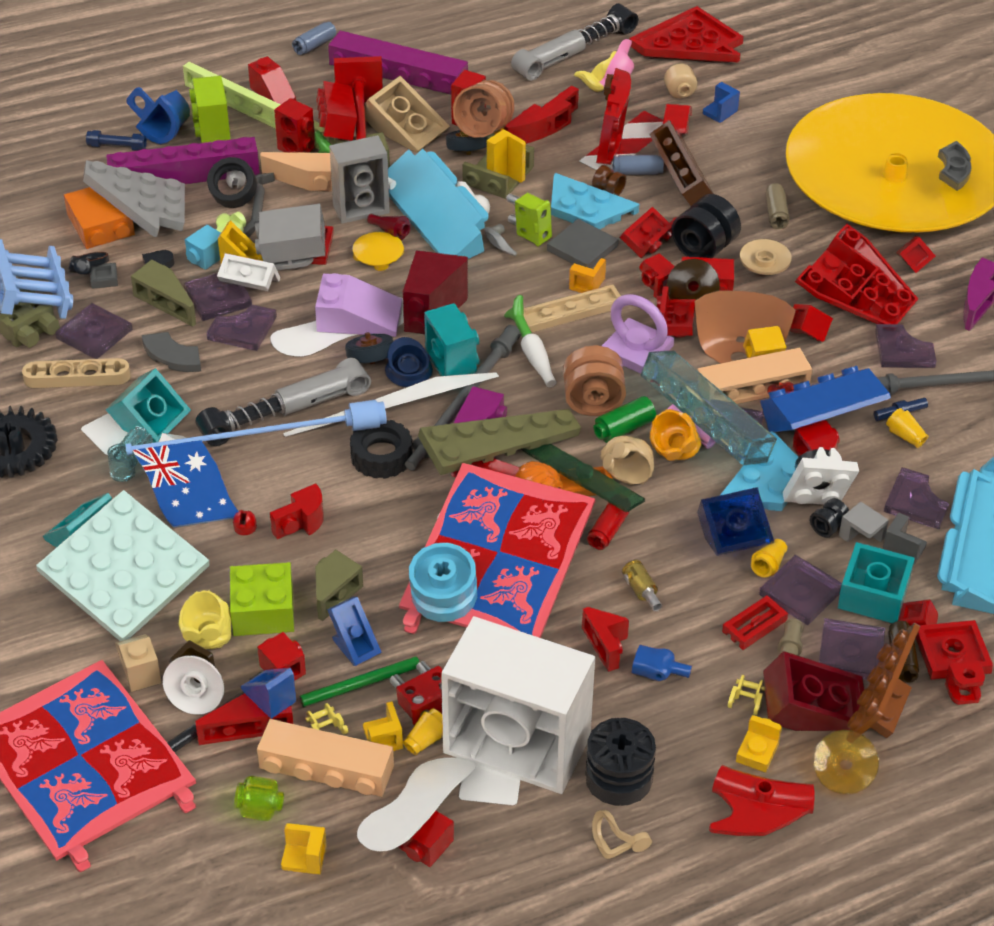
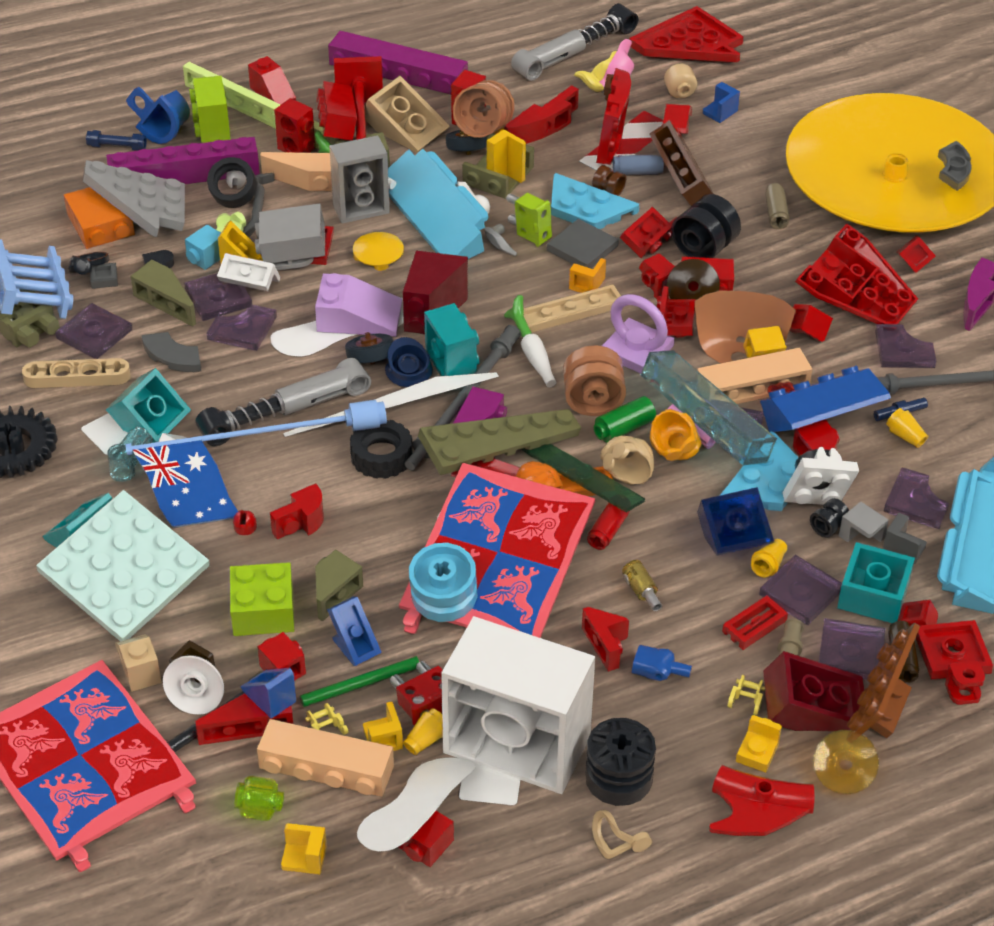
light yellow hair [179,590,231,649] -> none
sand blue piece [292,22,336,55] -> none
dark red cone [367,214,411,240] -> none
tan dish [740,239,792,275] -> none

